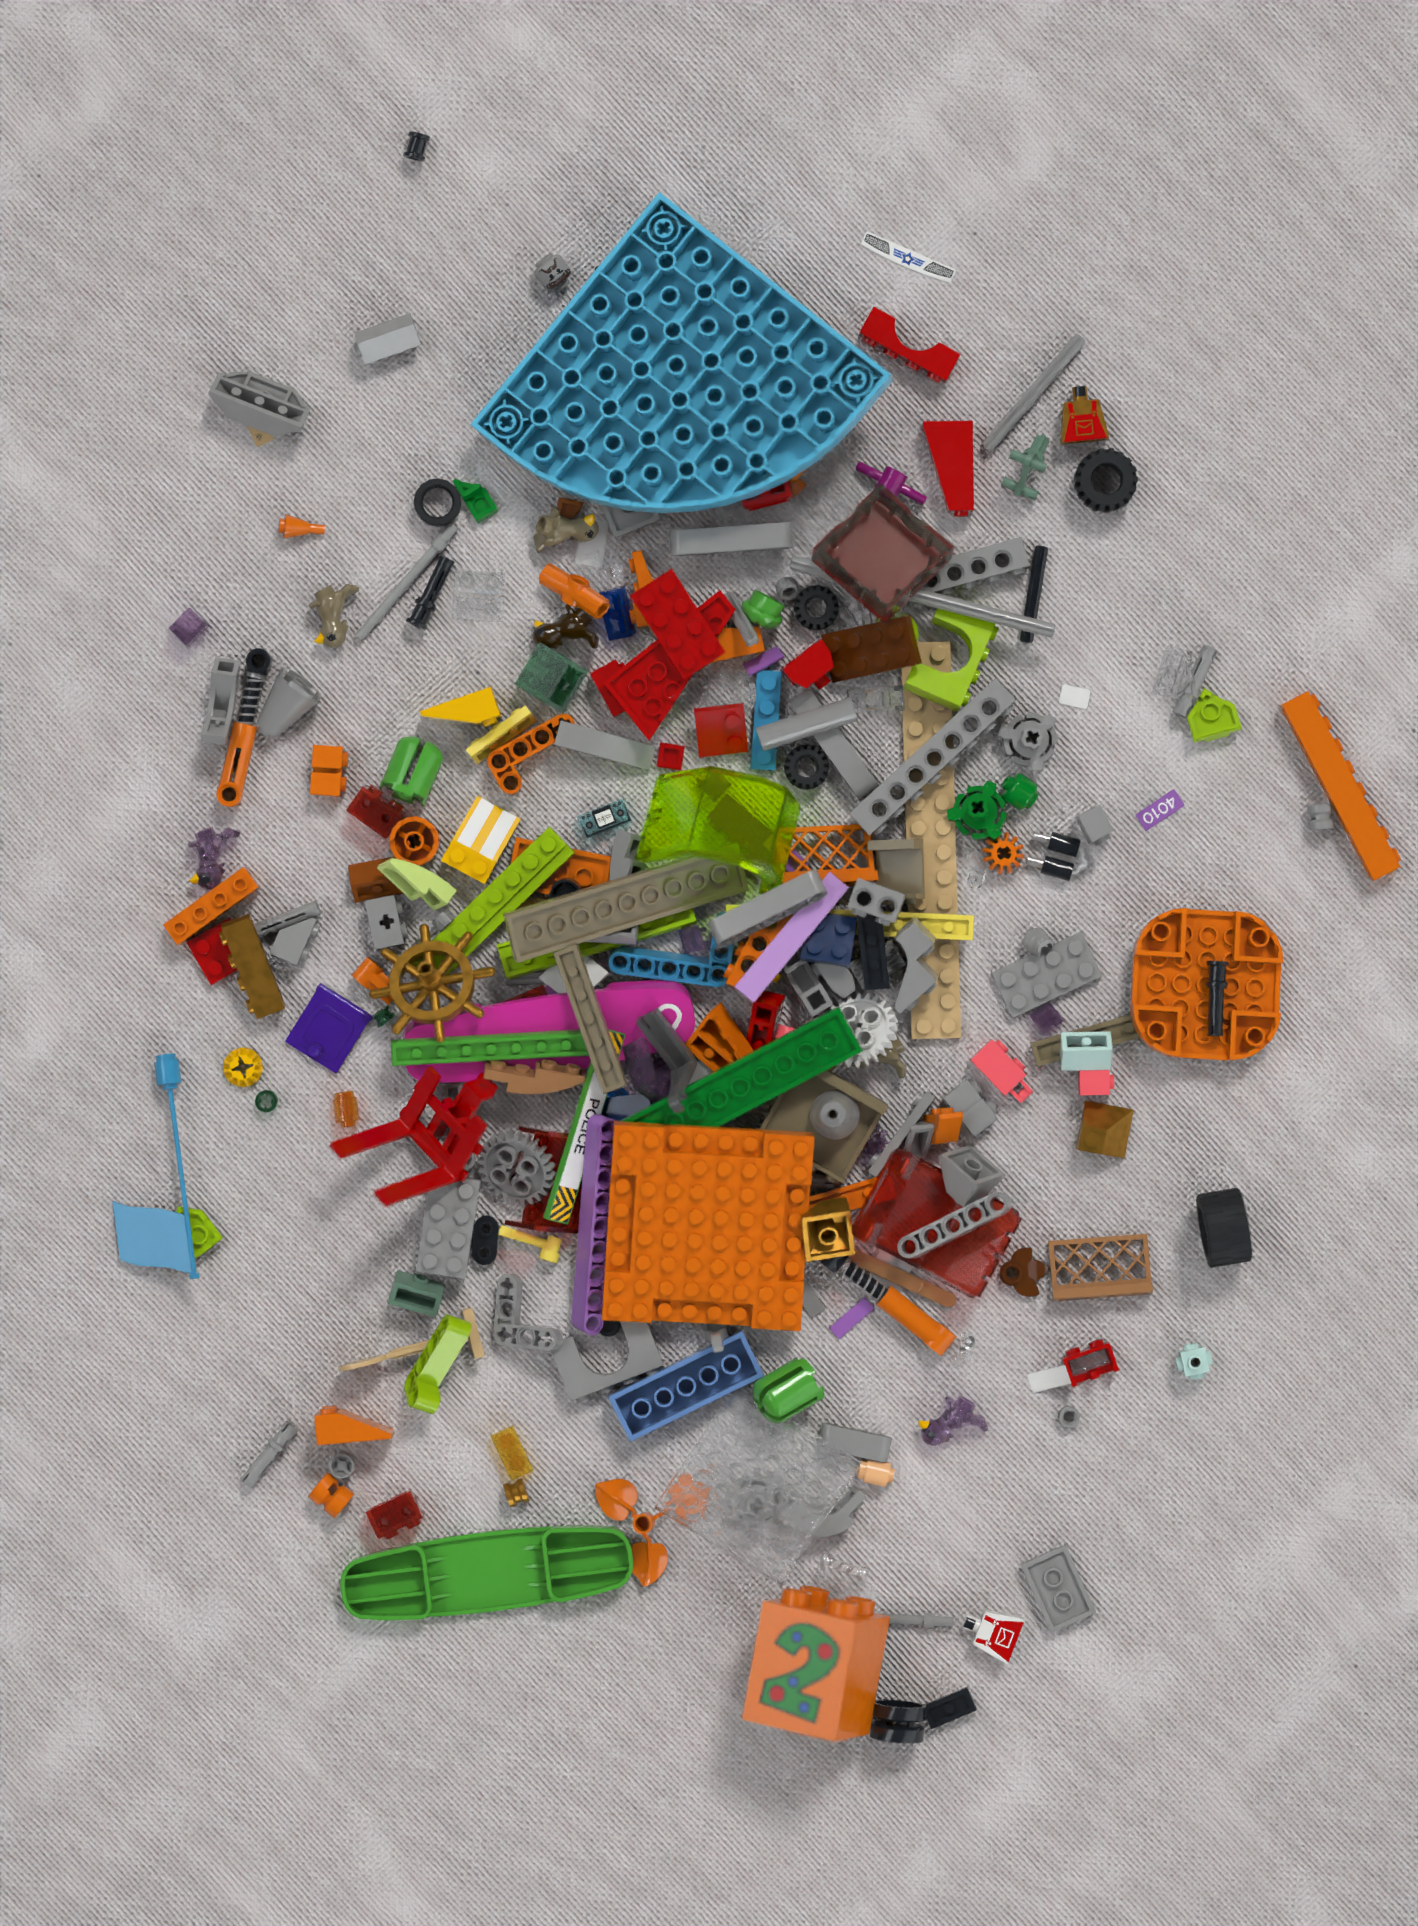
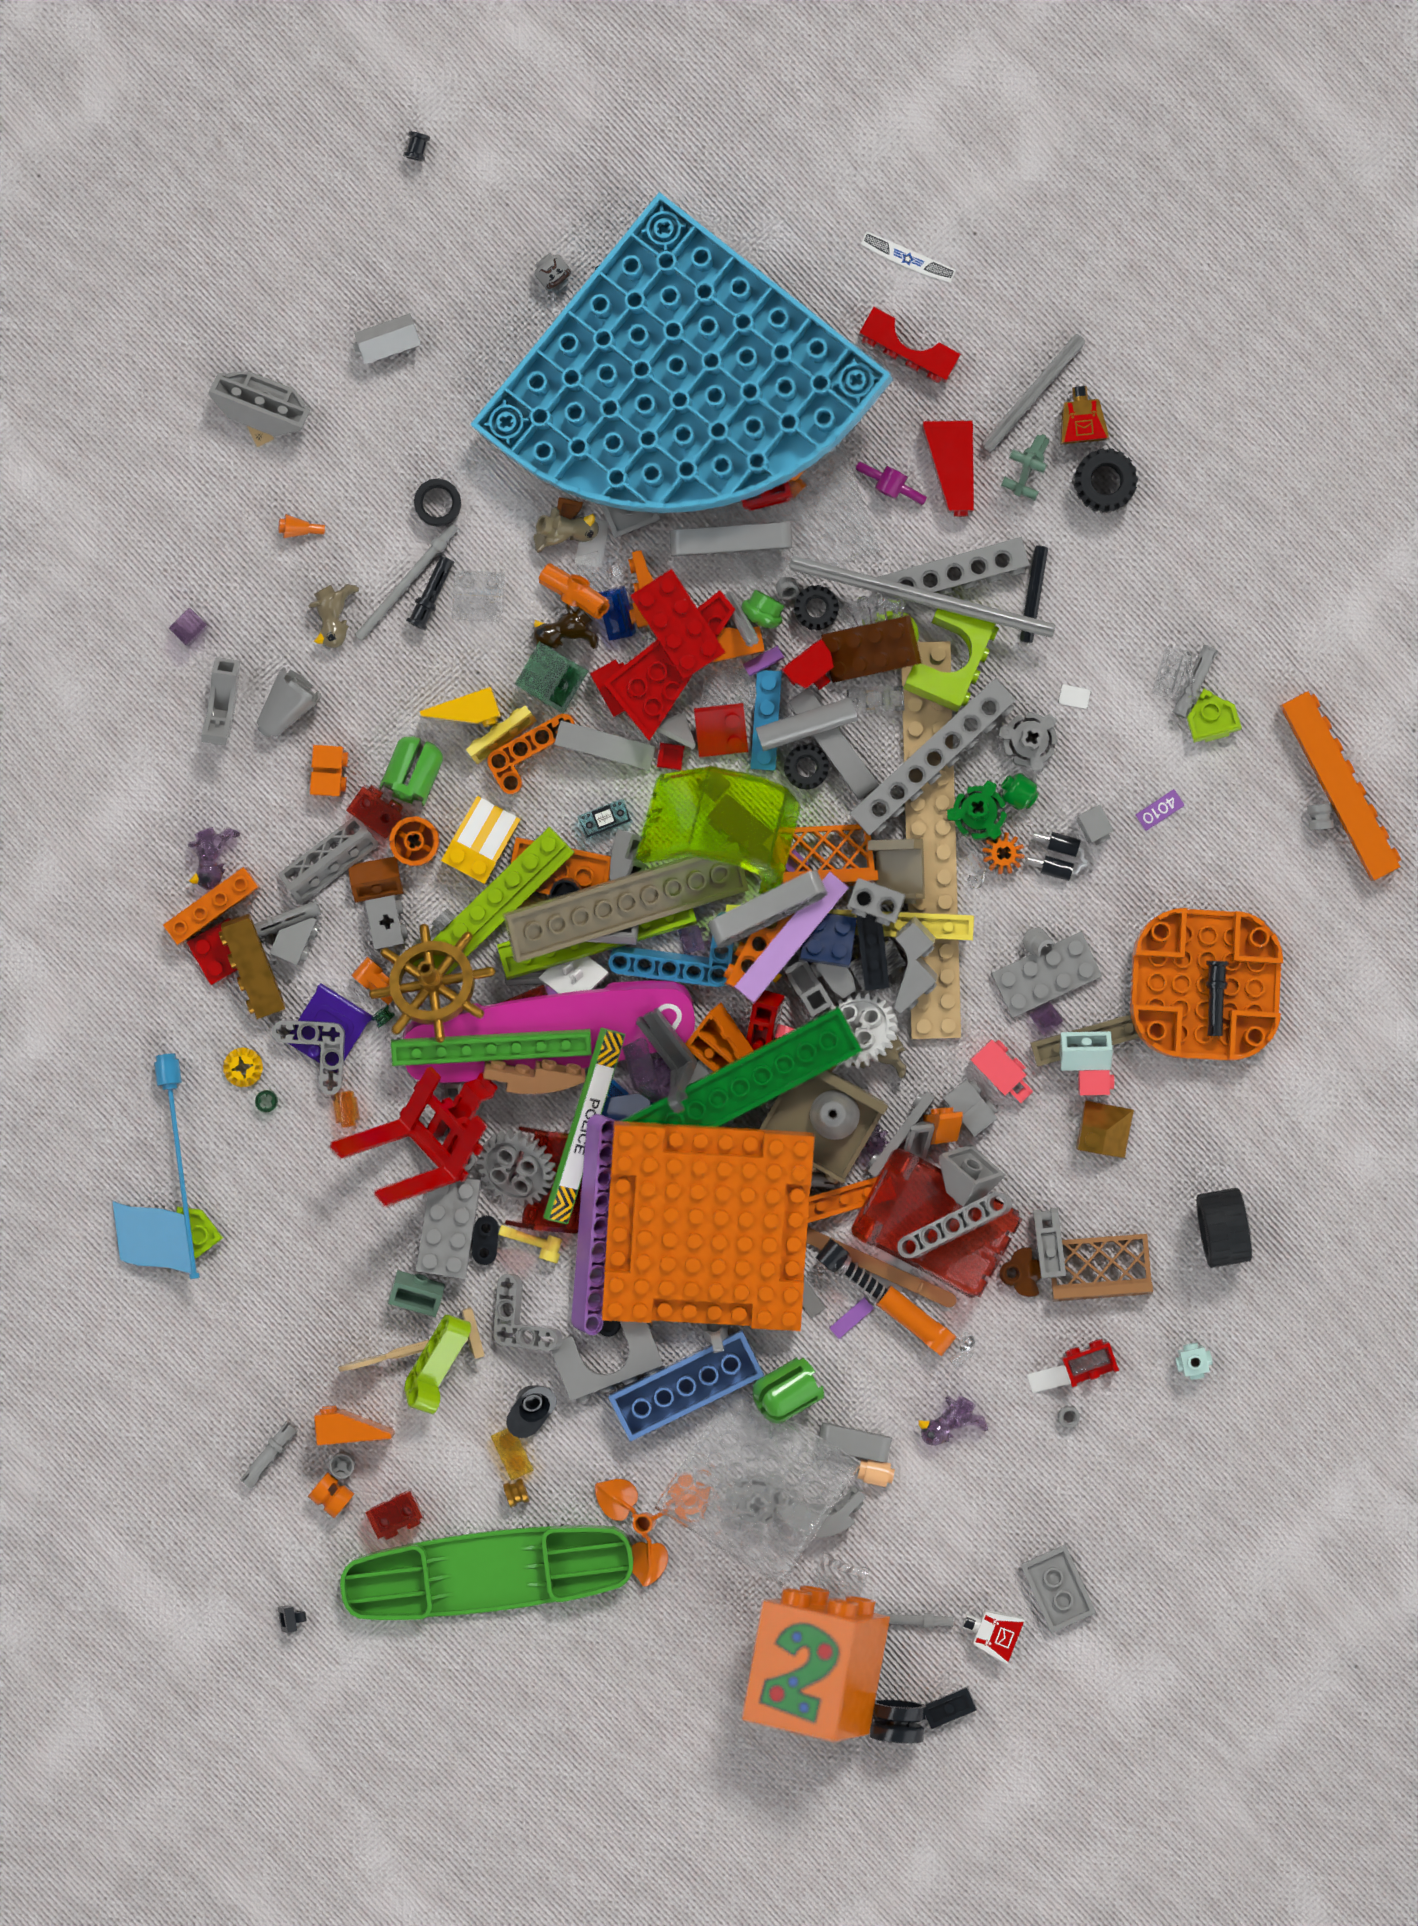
piece [216,648,272,807] -> none
yellowish green slope [377,858,457,911] -> none
green slope [453,479,499,523] -> none
dark tan plate [553,944,628,1094] -> none
pearl gold slope [801,1197,855,1262] -> none
clear smoke tile [811,483,954,624] -> none
none -> light grey beam [272,1020,345,1095]
none -> black tile [277,1605,307,1633]
none -> light grey fence [278,814,380,904]
none -> black piece [506,1384,557,1438]
none -> light grey slope [656,713,696,750]
none -> light grey plate [1033,1208,1066,1279]

